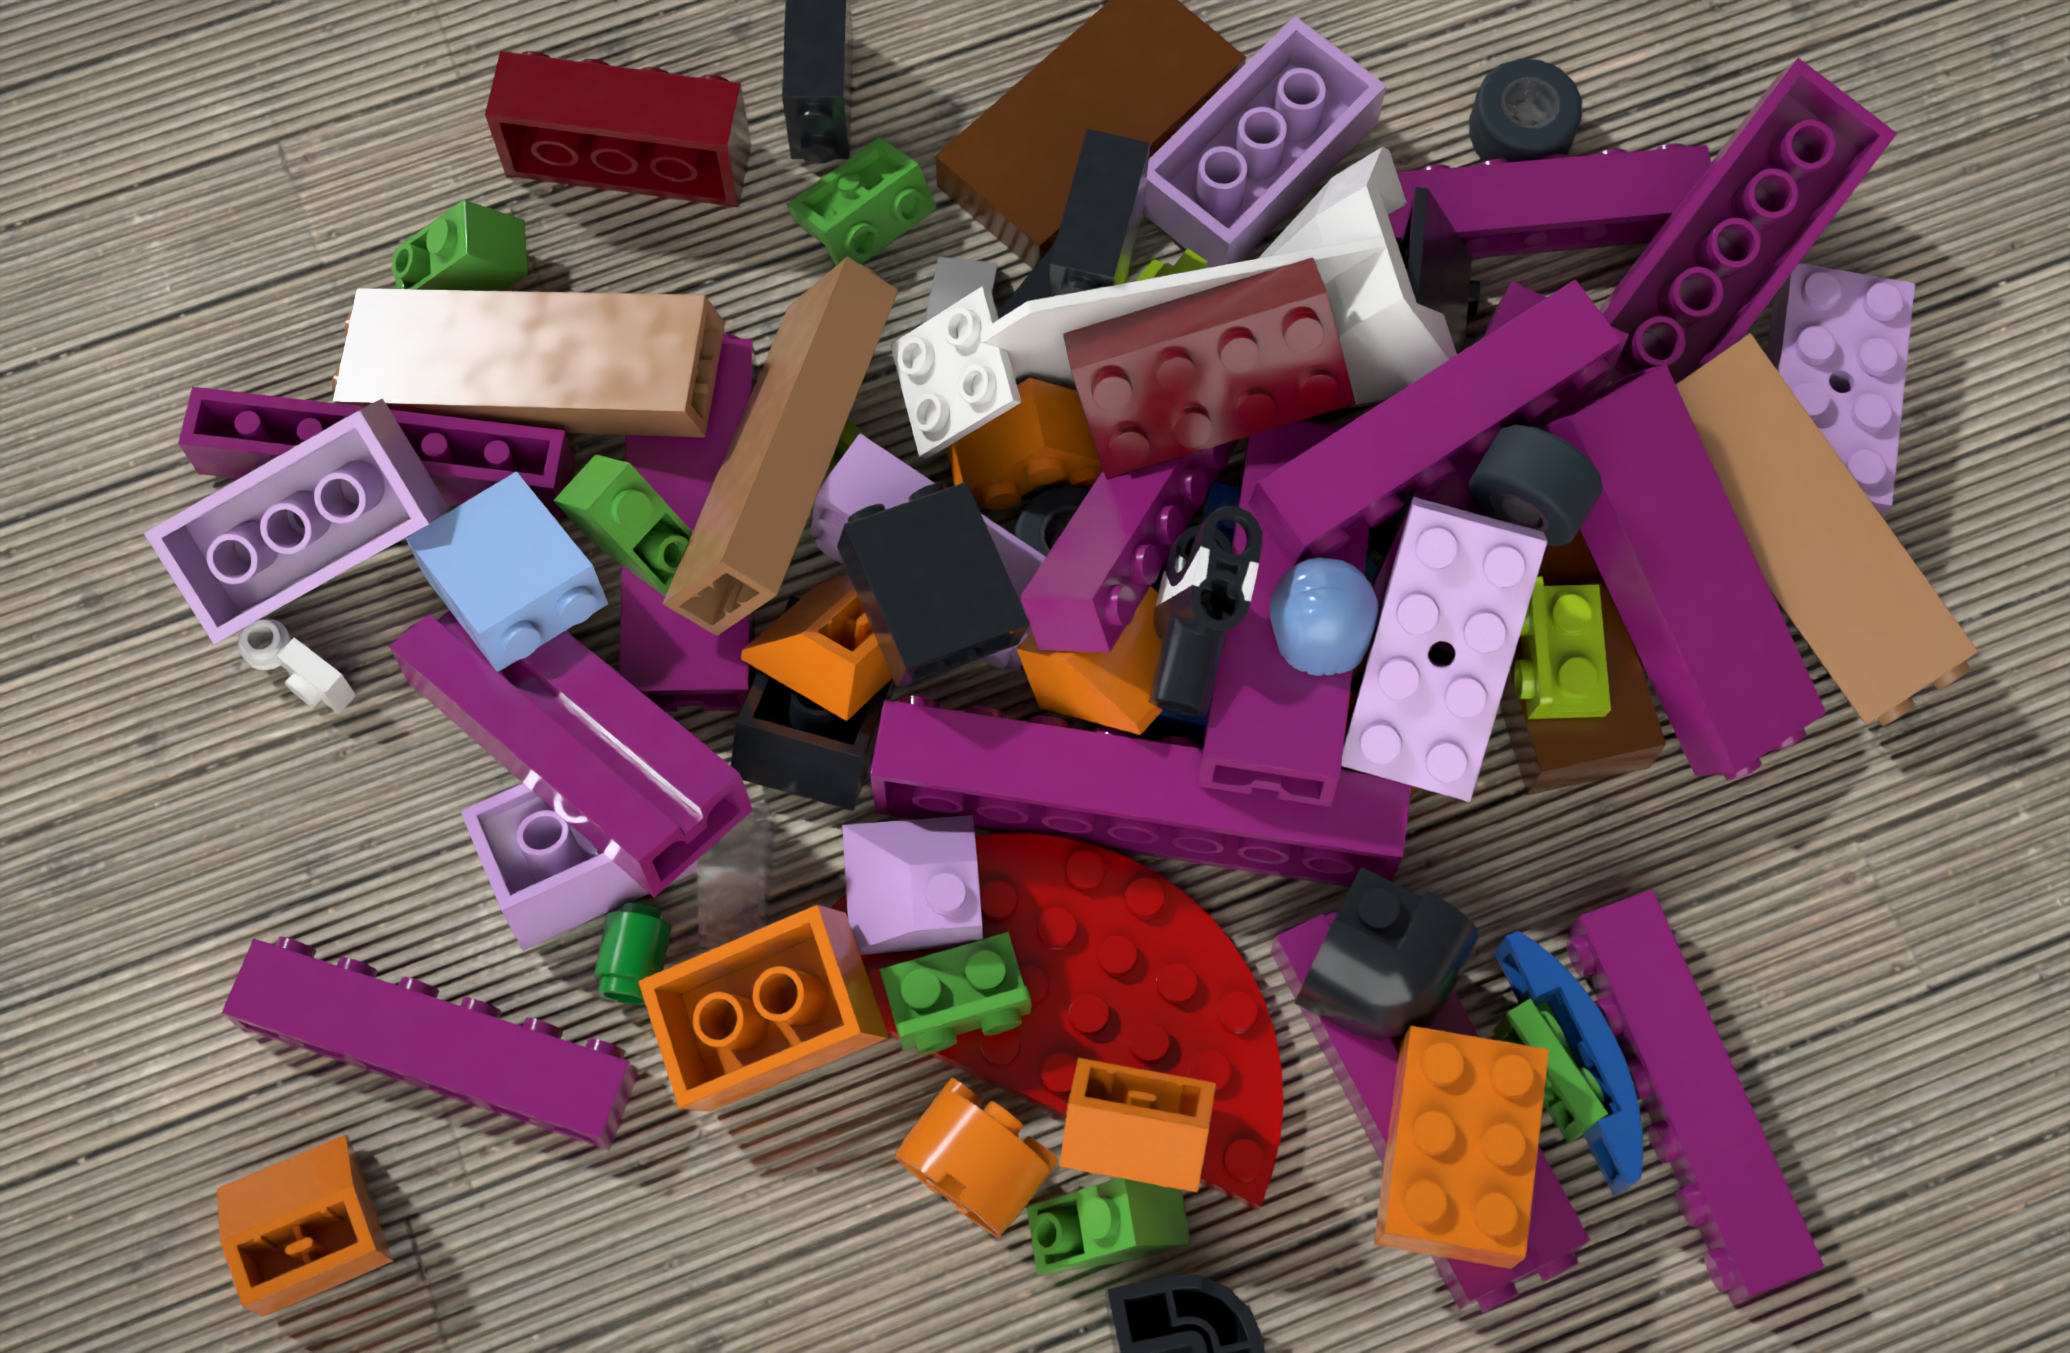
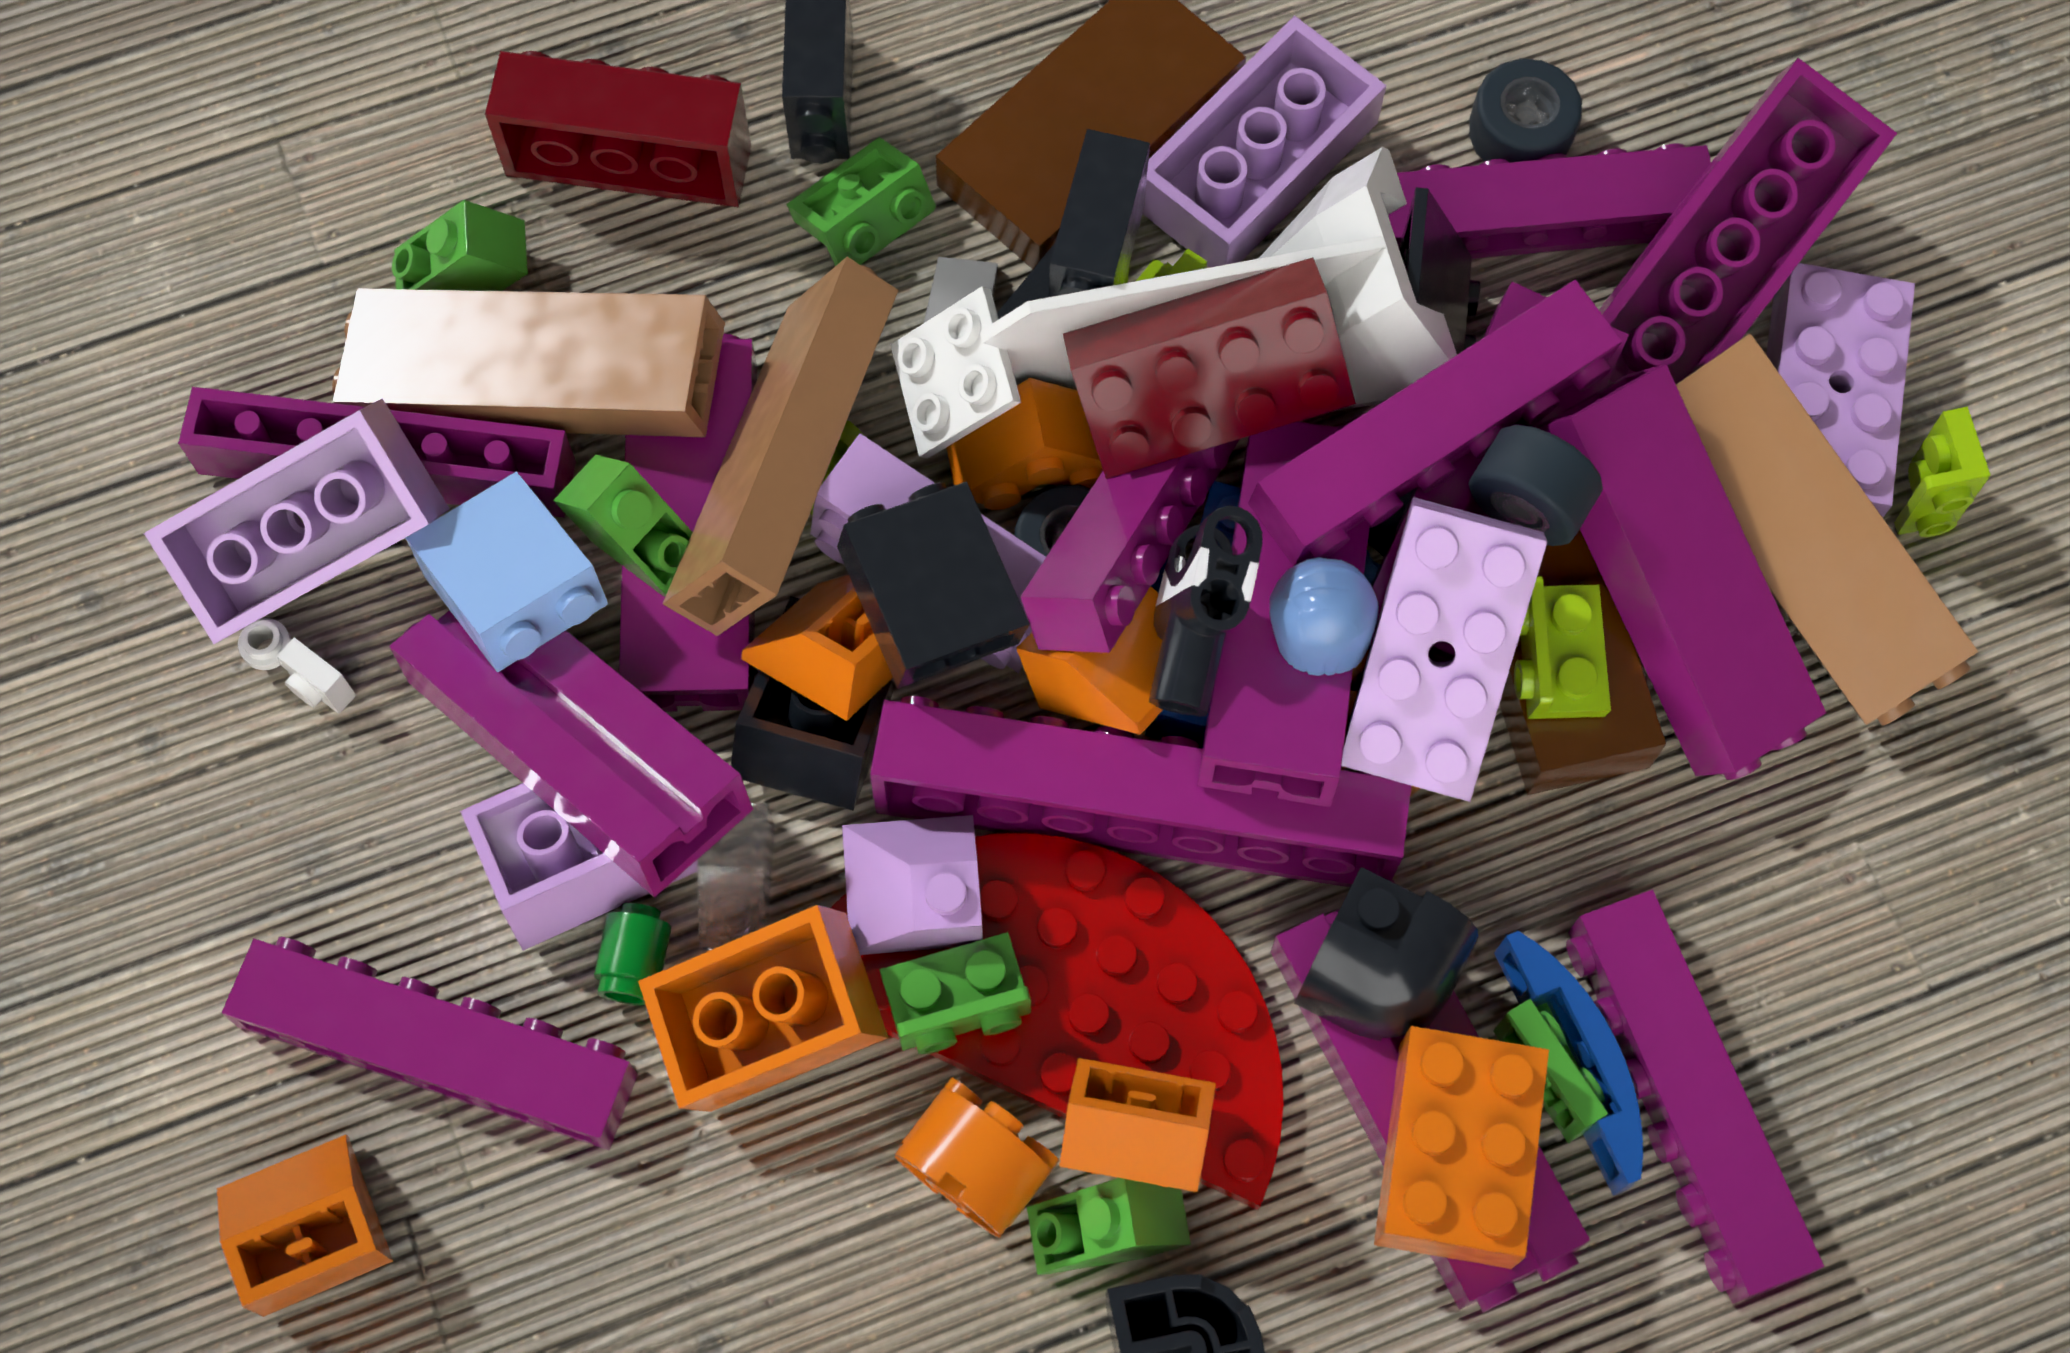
none -> lime bracket [1894,406,1991,537]

